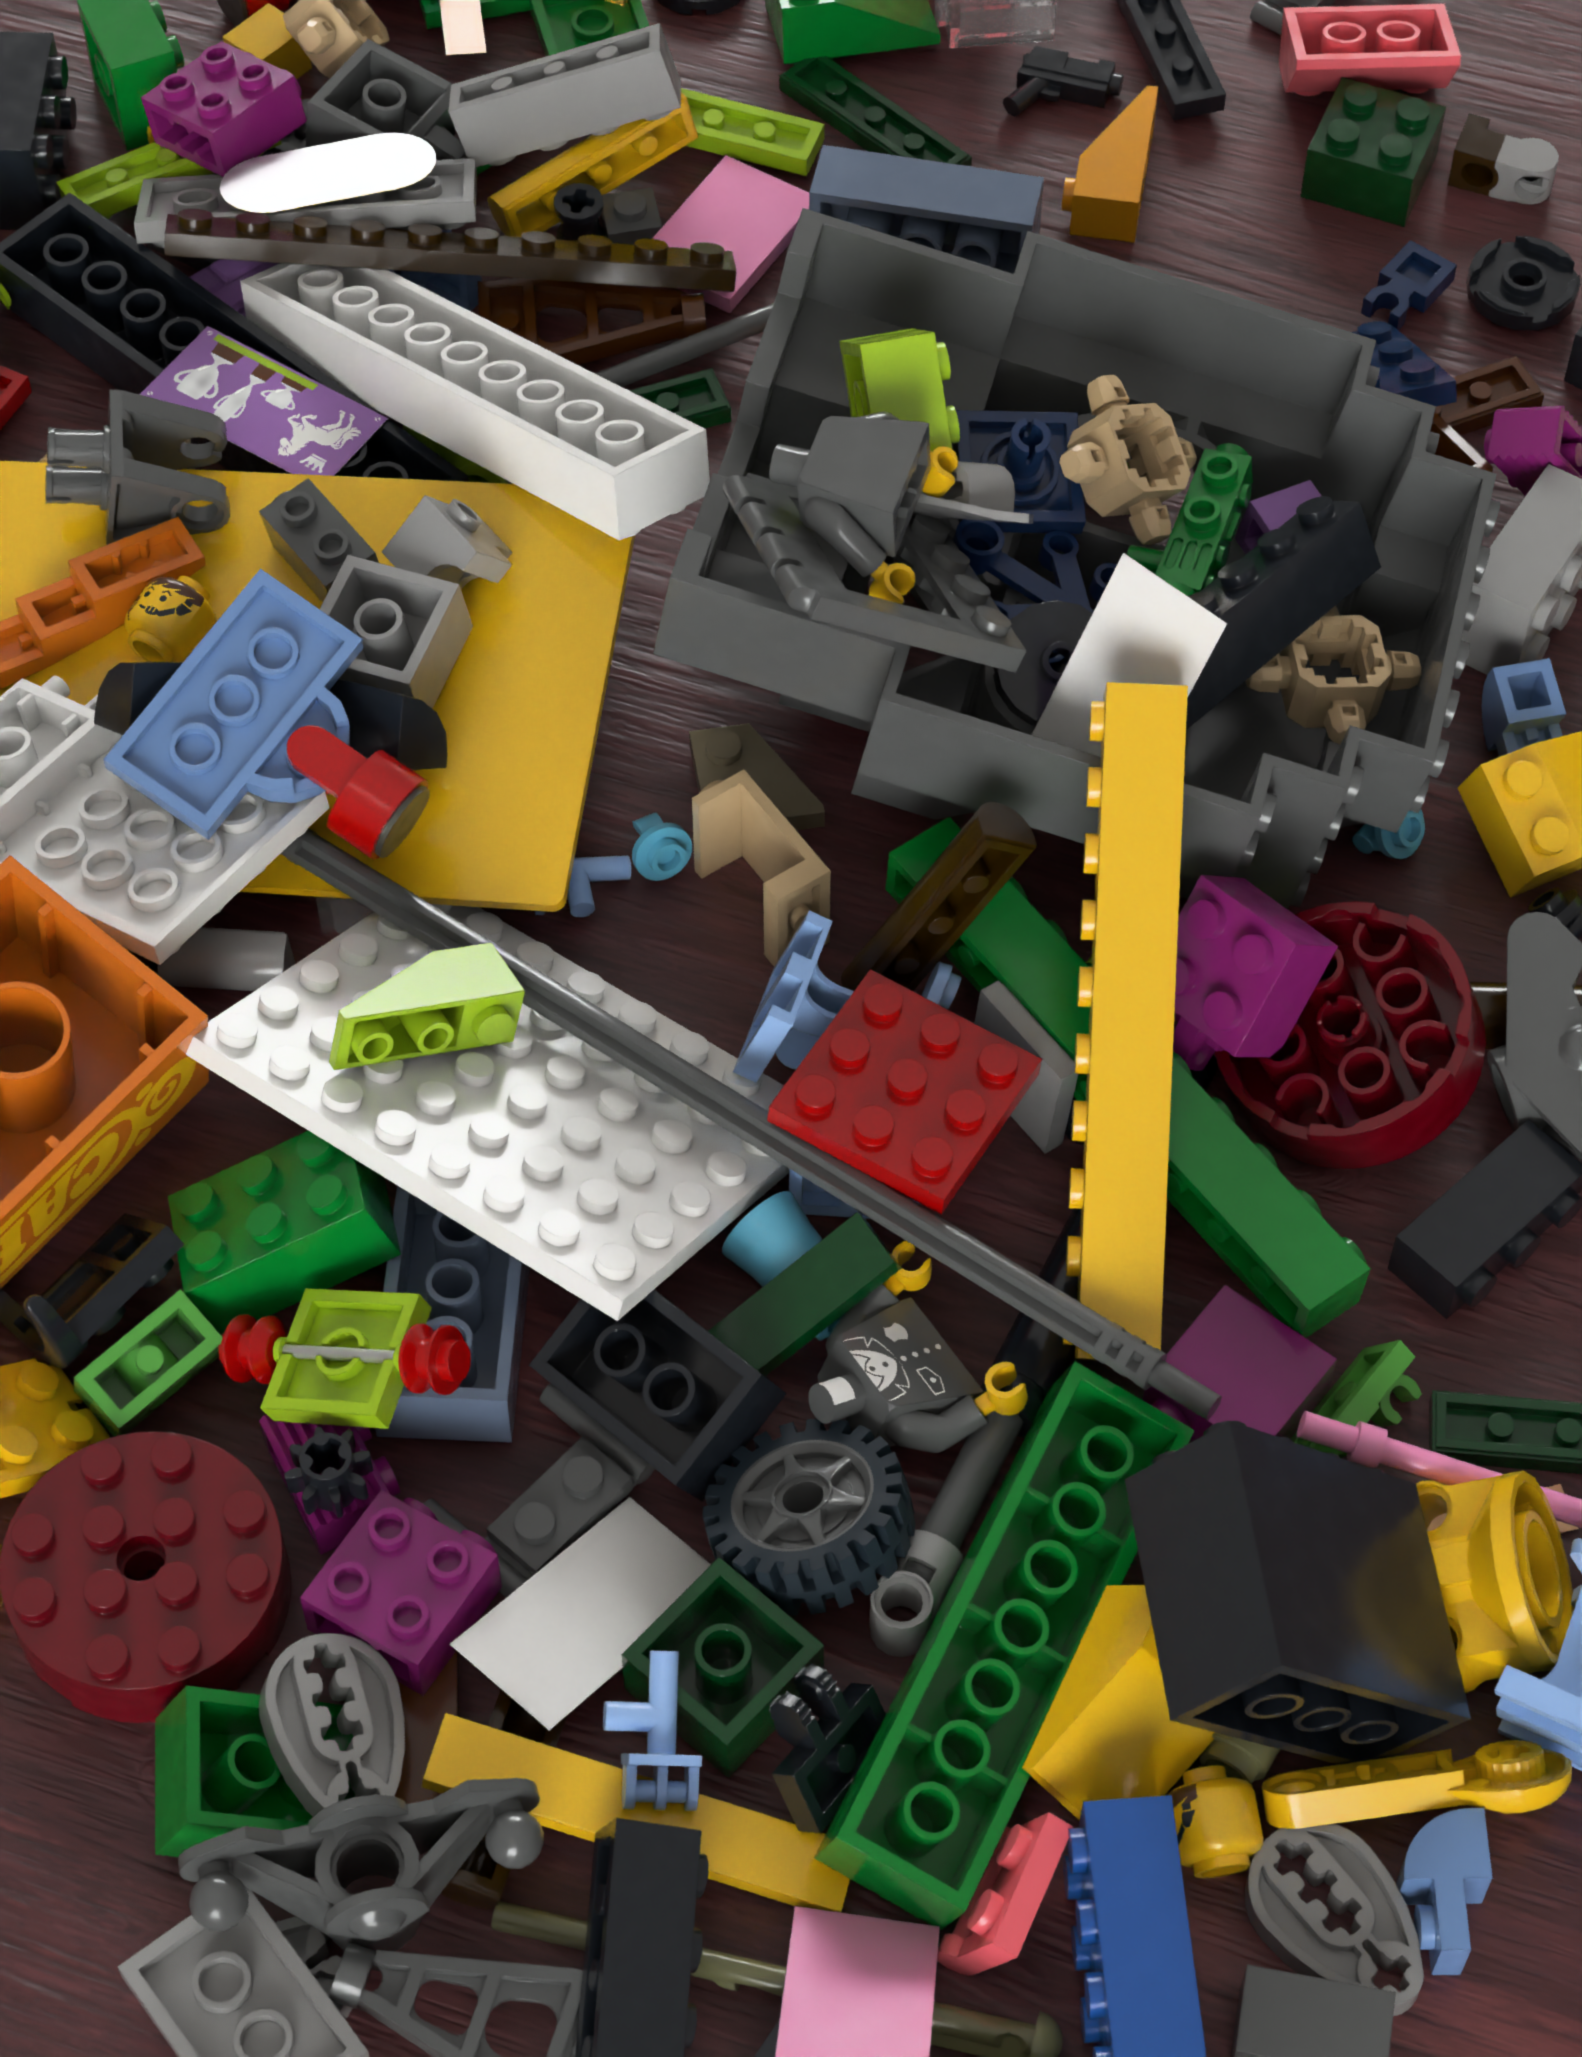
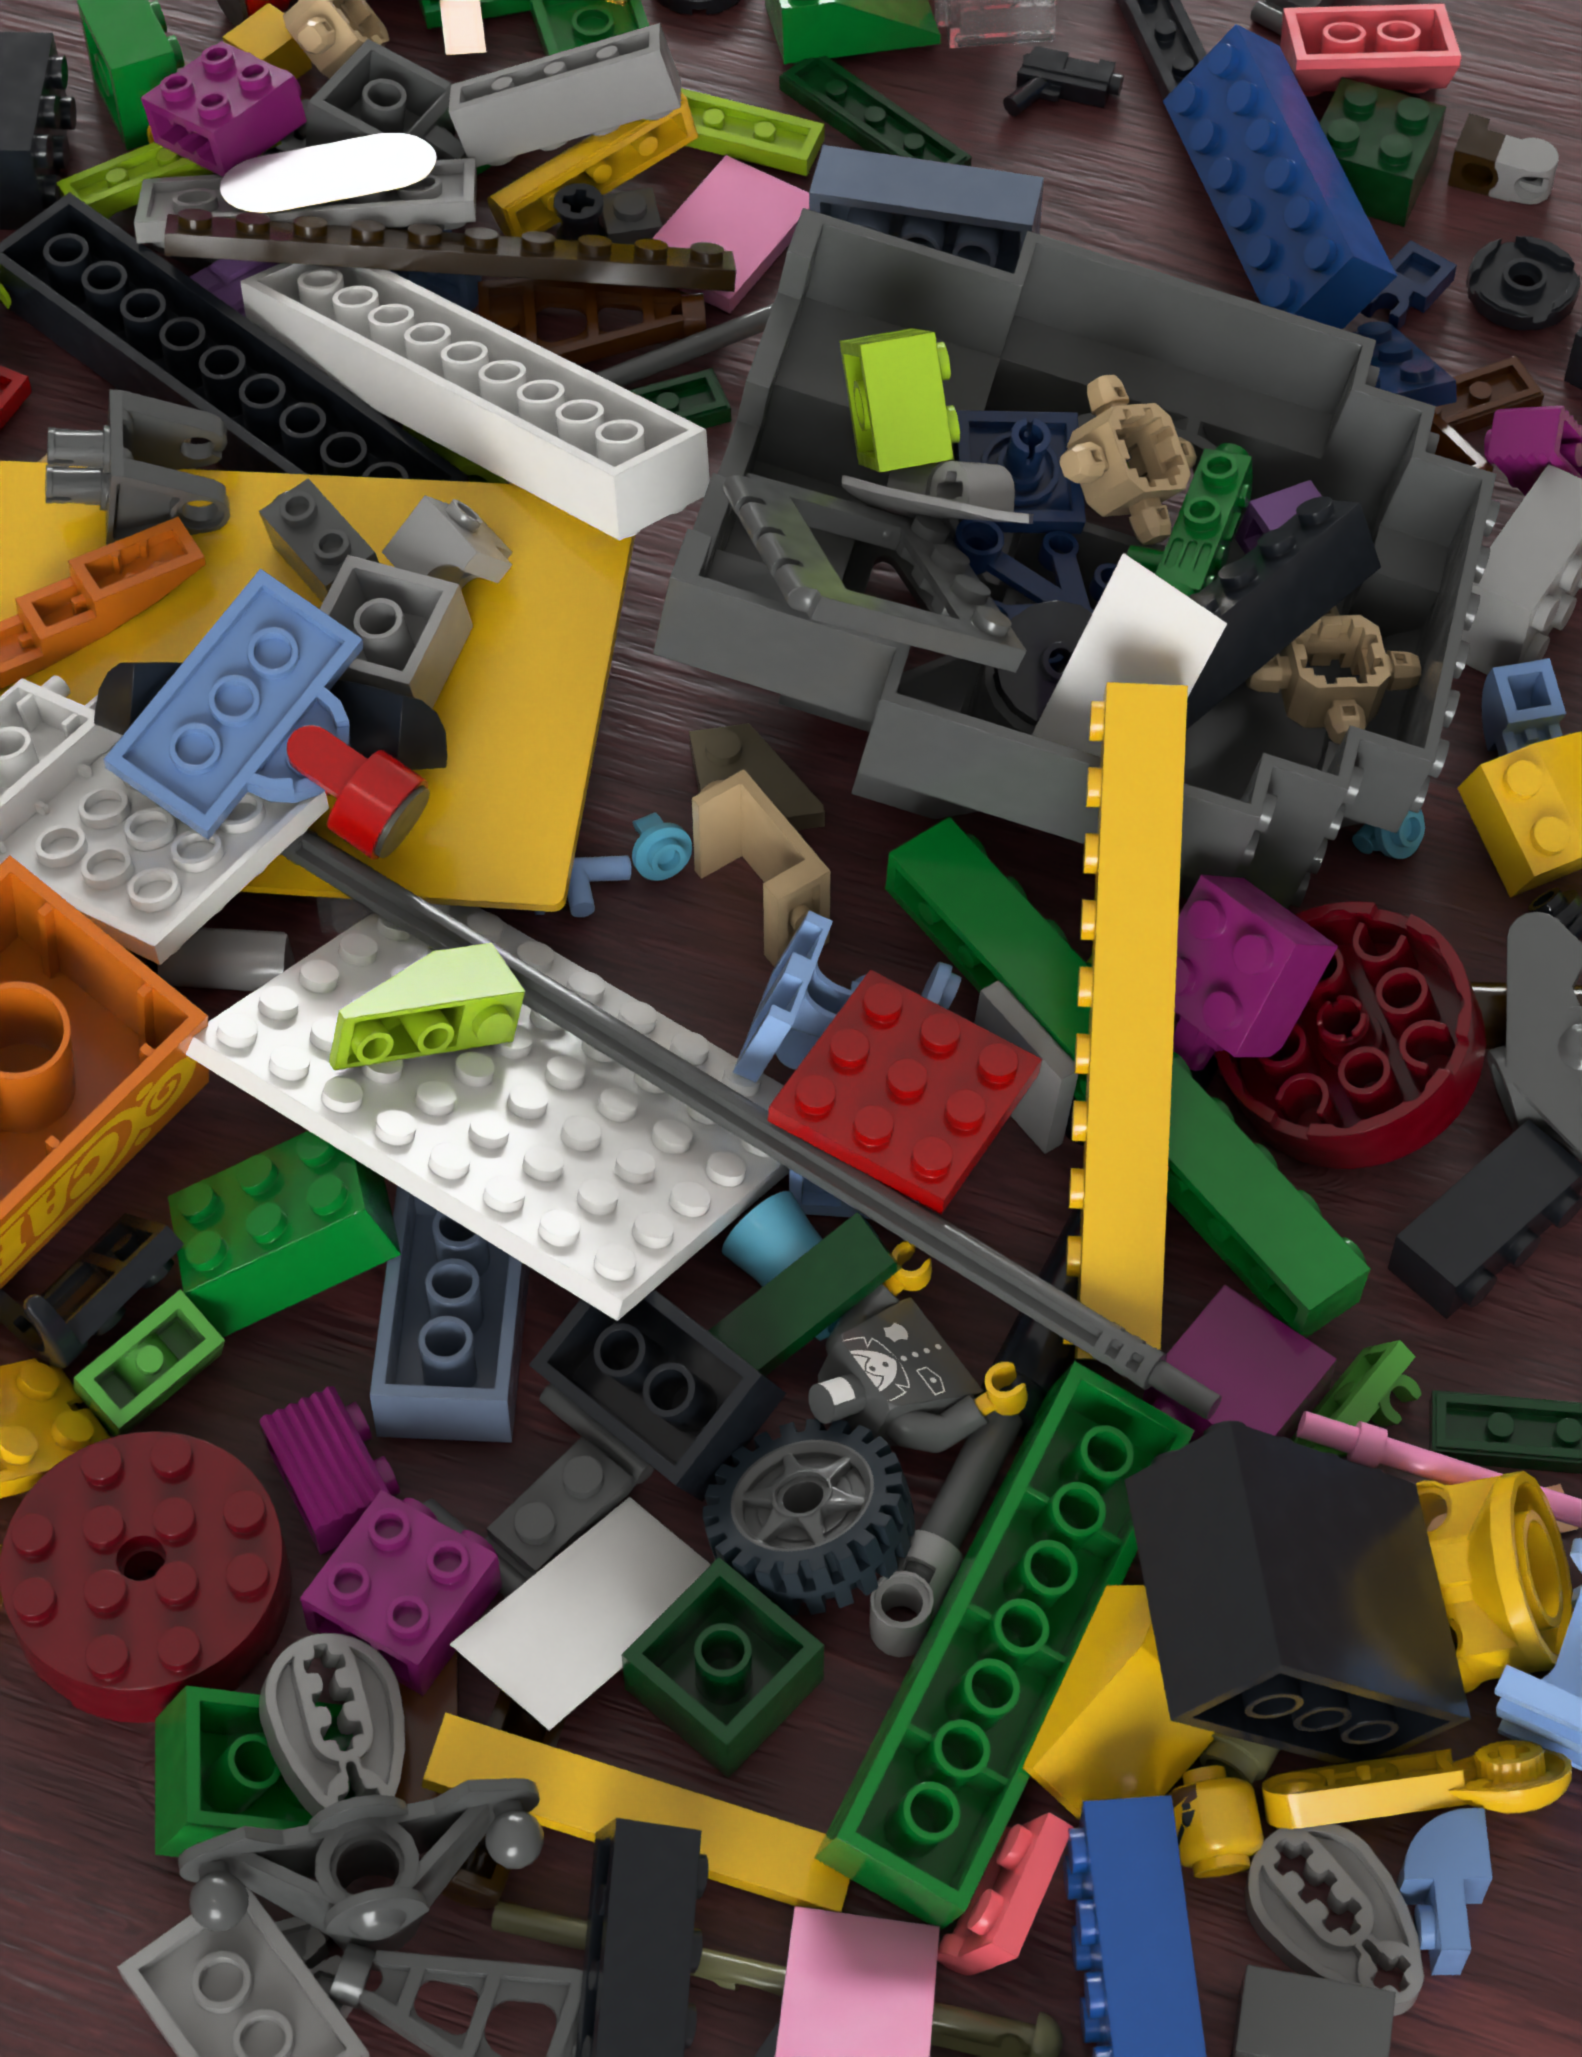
yellow head [125,576,216,662] -> none
medium lavender sticker [140,326,388,476] -> none
lime plate [218,1288,471,1429] -> none
black gear [284,1427,373,1518] -> none
light blue arm [603,1651,702,1811] -> none
black hinge [768,1663,886,1834] -> none
dark grey torso [769,411,958,604] -> none
dark brown brick [841,802,1037,991] -> none
light orange slope [1061,85,1158,243] -> none
none -> blue brick [1163,24,1397,329]

